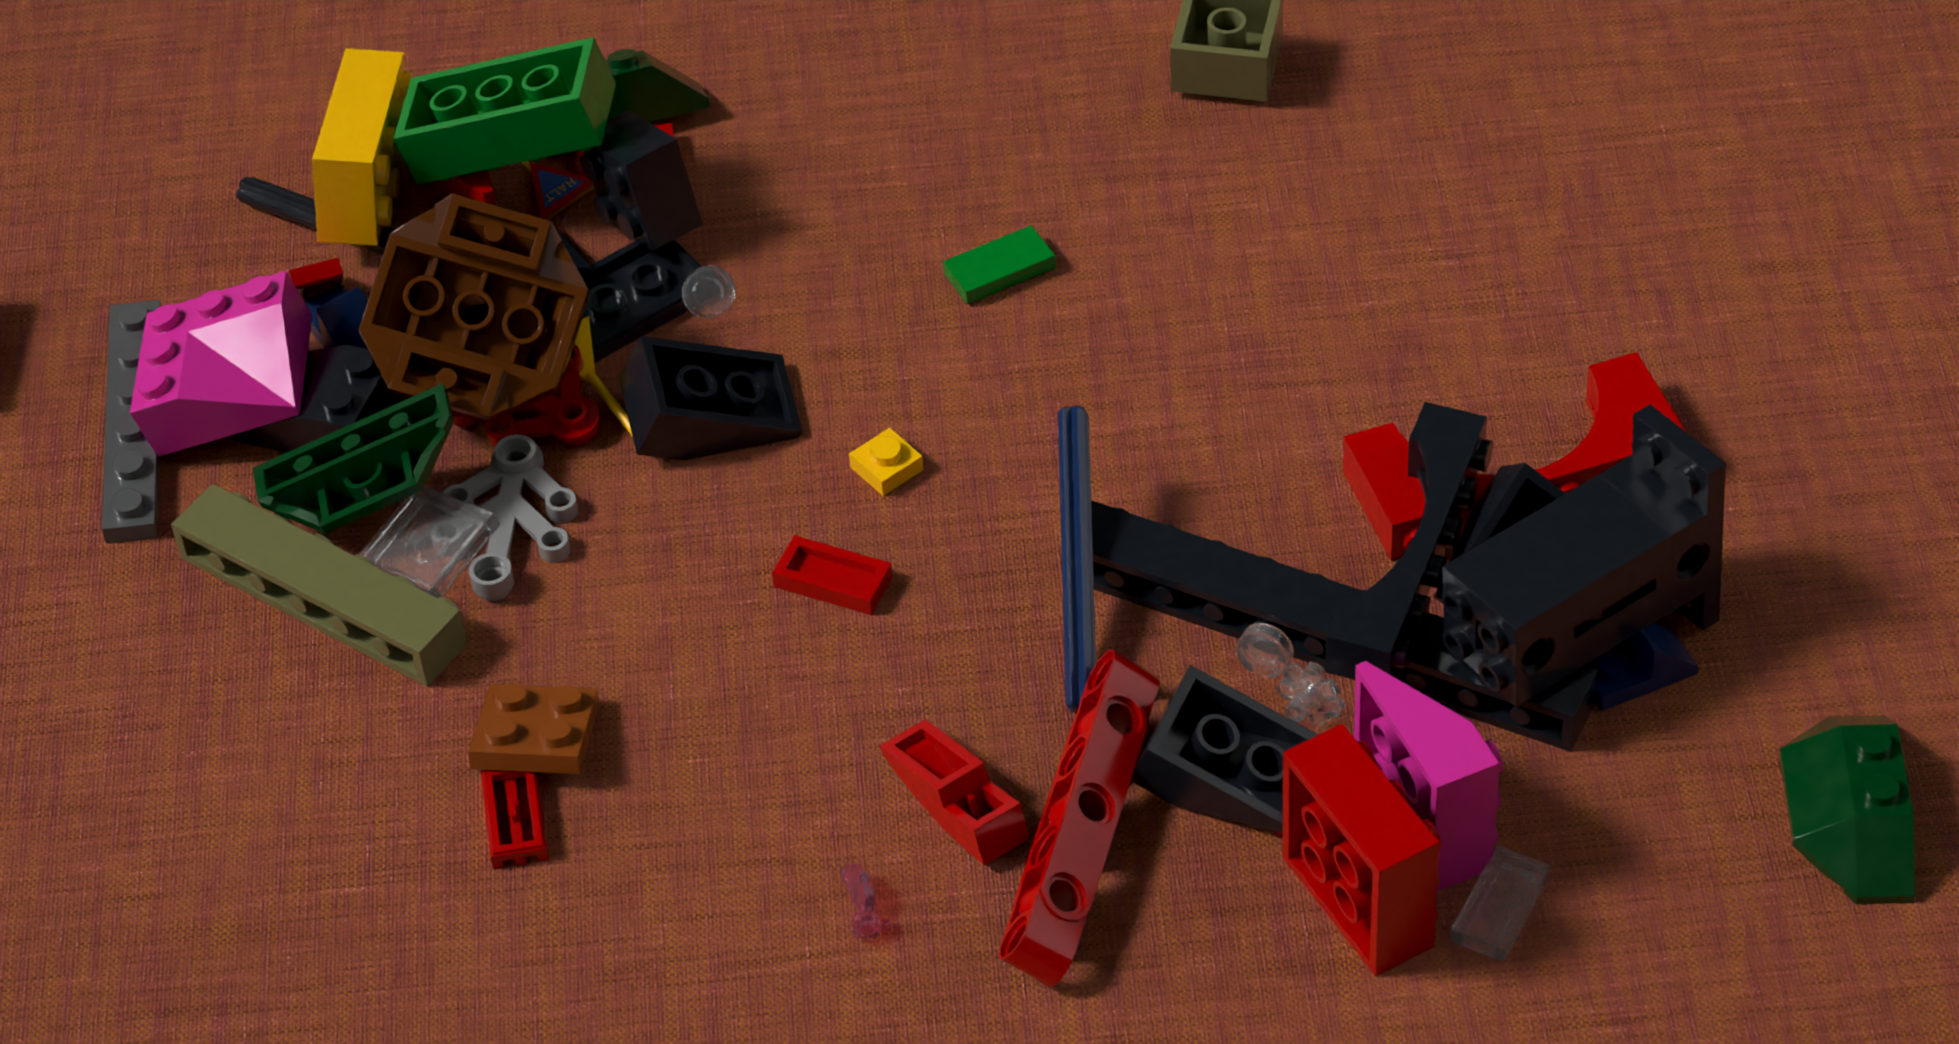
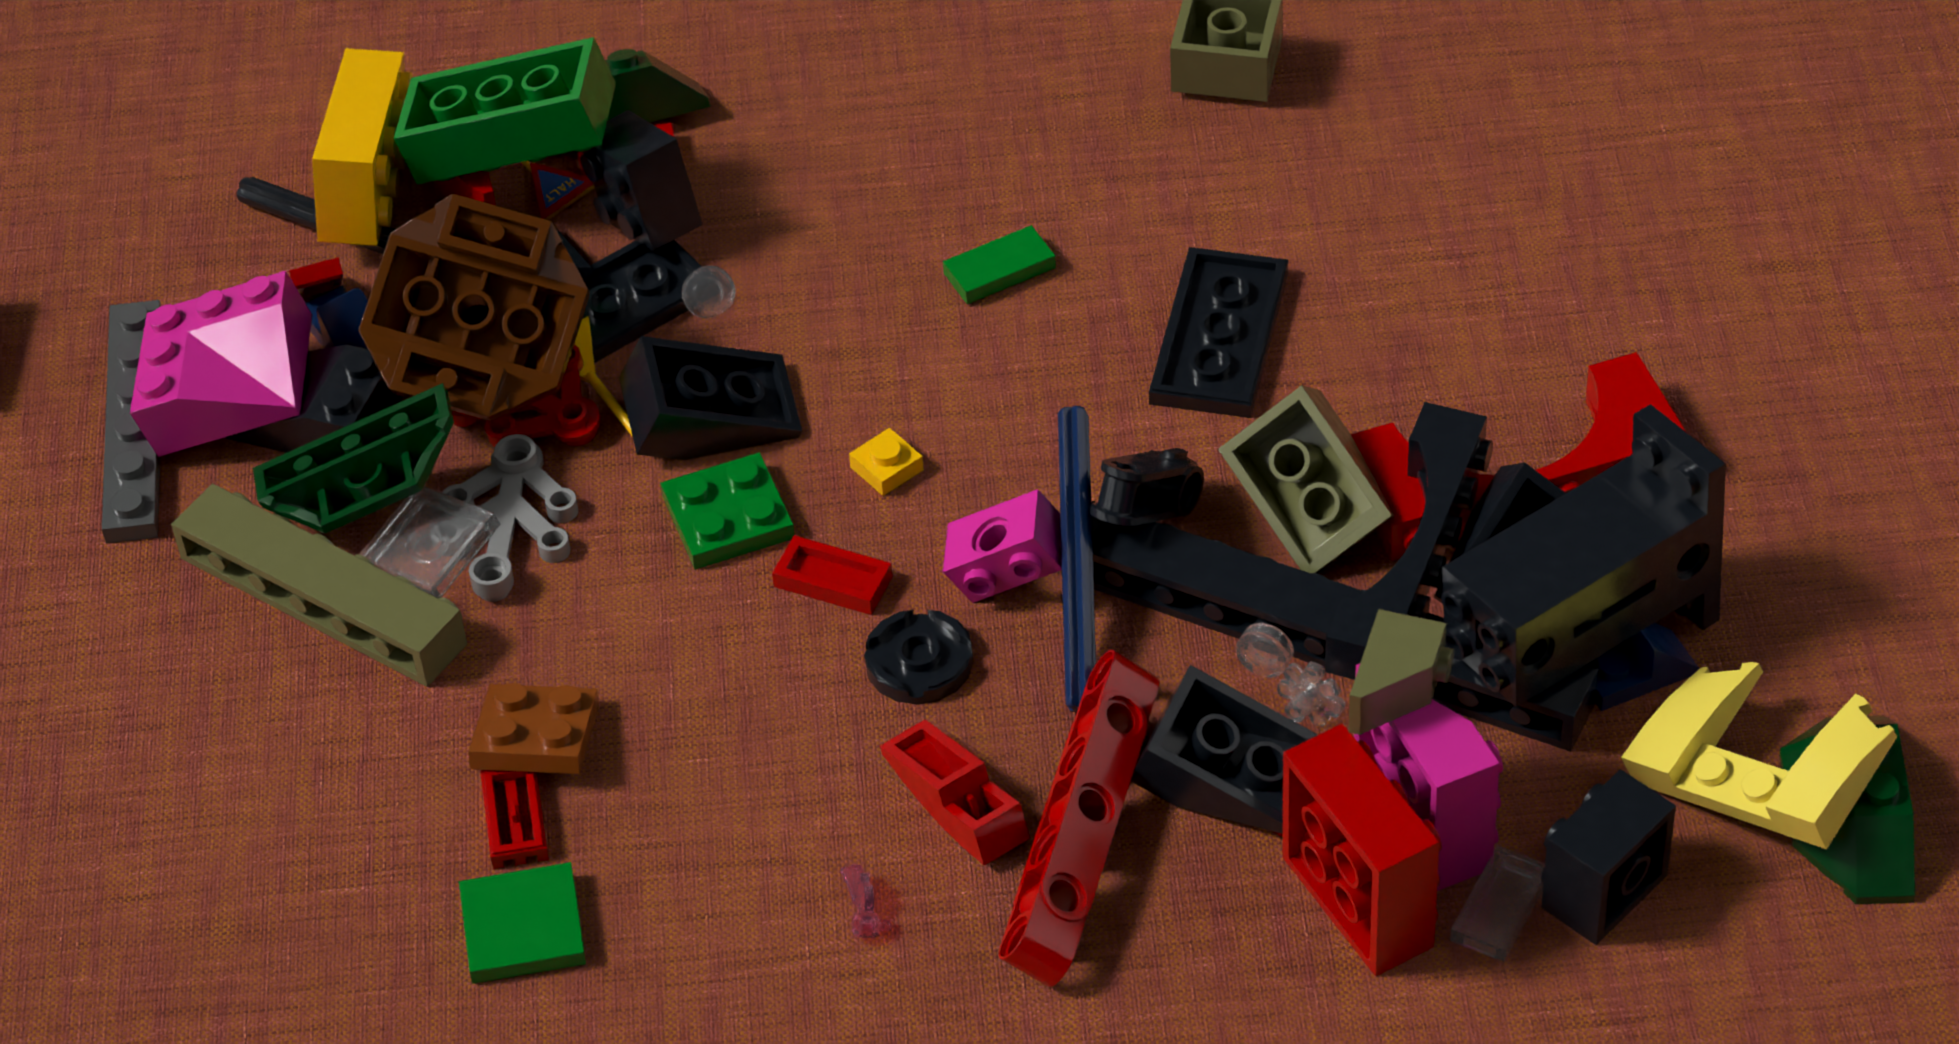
none -> green tile [459,862,586,984]
none -> green plate [660,452,795,570]
none -> black tile [864,609,974,705]
none -> dark pink brick [943,489,1062,603]
none -> black piece [1089,448,1204,526]
none -> black tile [1149,247,1289,418]
none -> olive slope [1218,385,1395,574]
none -> olive slope [1348,609,1454,735]
none -> black brick [1541,769,1676,945]
none -> light yellow wedge [1621,662,1897,850]

